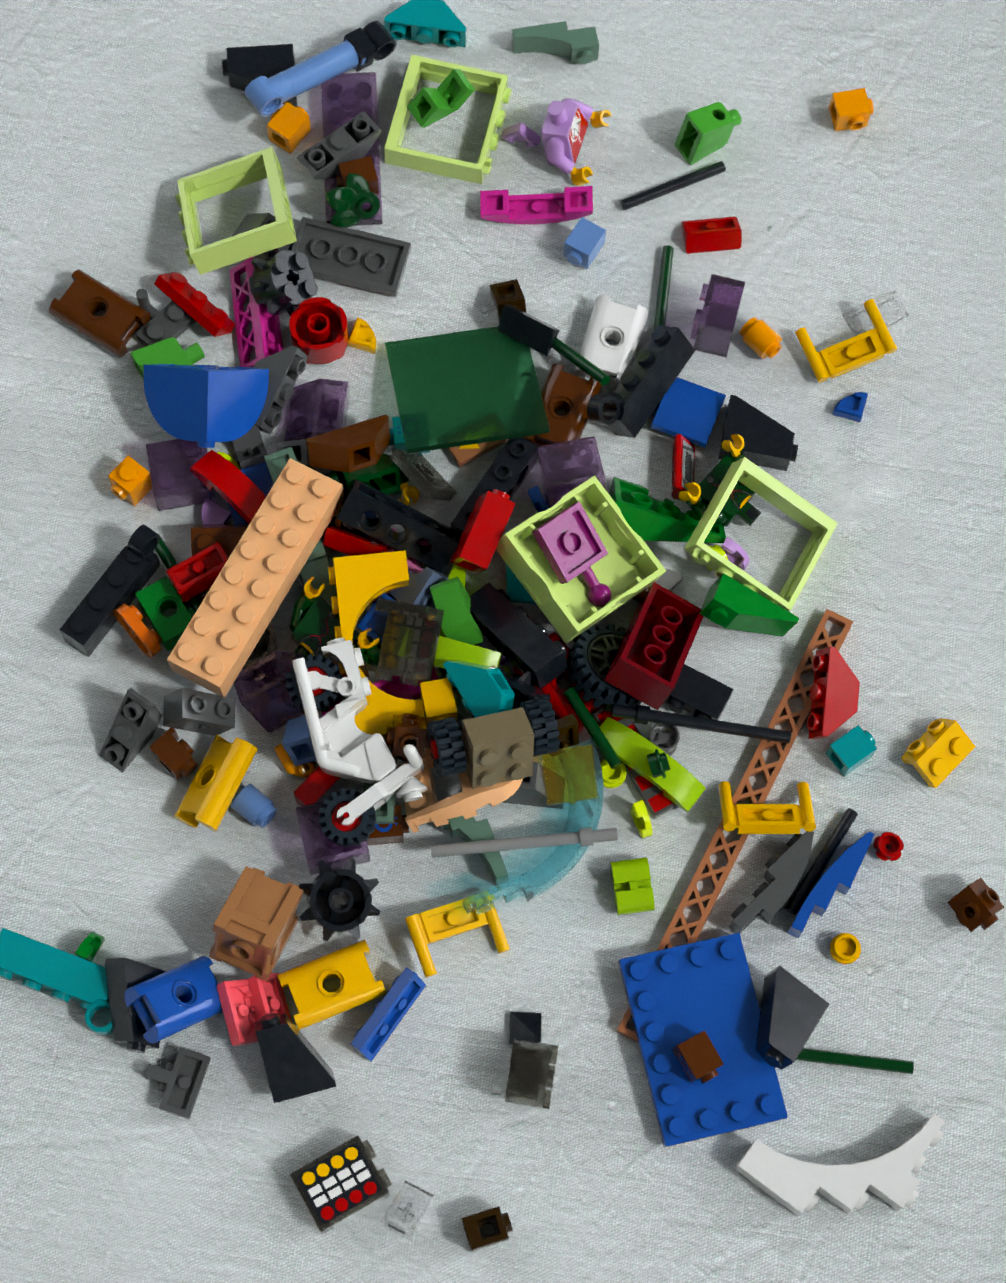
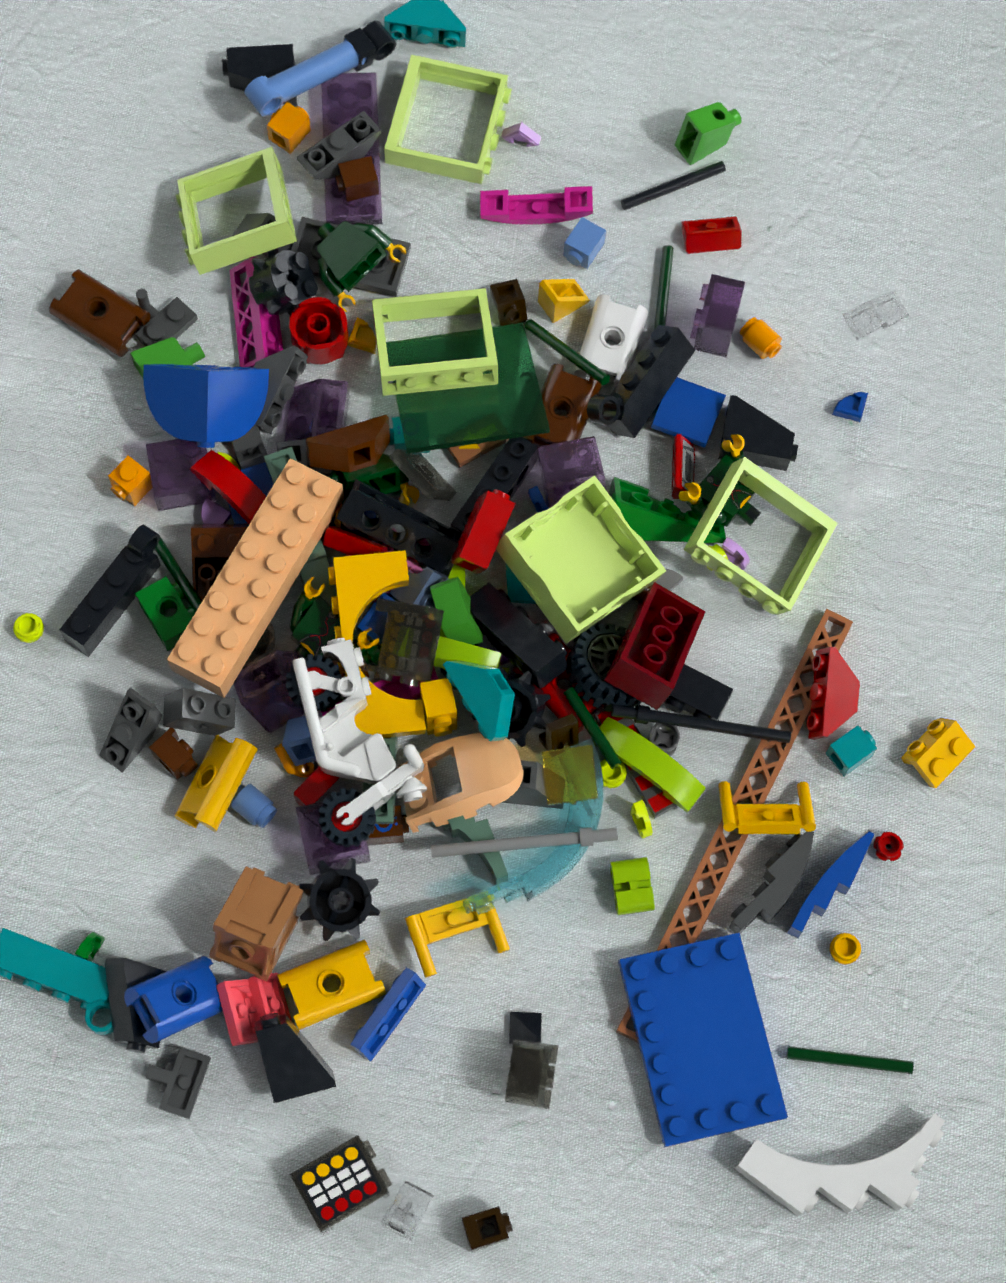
orange plate [114,603,162,658] -> none
red plate [154,272,236,337] -> none
red slope [166,542,229,602] -> none
dark green plate [325,173,380,227] -> none
reddish brown brick [386,714,429,761] -> none
bright green slope [407,69,475,128] -> none
brick [427,697,560,789] -> none
black slope [497,304,560,356] -> none
sand green slope [512,21,599,64] -> none
magenta plate [532,501,612,607] -> none
lavender torso [541,98,611,186] -> none
dark green plate [647,749,670,779] -> none
reddish brown brick [672,1030,724,1084] -> none
green slope [700,573,799,637] -> none
black slope [756,965,829,1070] -> none
black bar [785,808,858,915] -> none
yellow plate [795,299,897,383] -> none
light orange brick [829,88,874,131] -> none
reddish brown brick [947,878,1004,932] -> none
none -> neon yellow plate [13,613,44,643]
none -> dark green torso [317,221,406,312]
none -> yellowish green window [372,288,498,396]
none -> yellow slope [538,279,590,323]

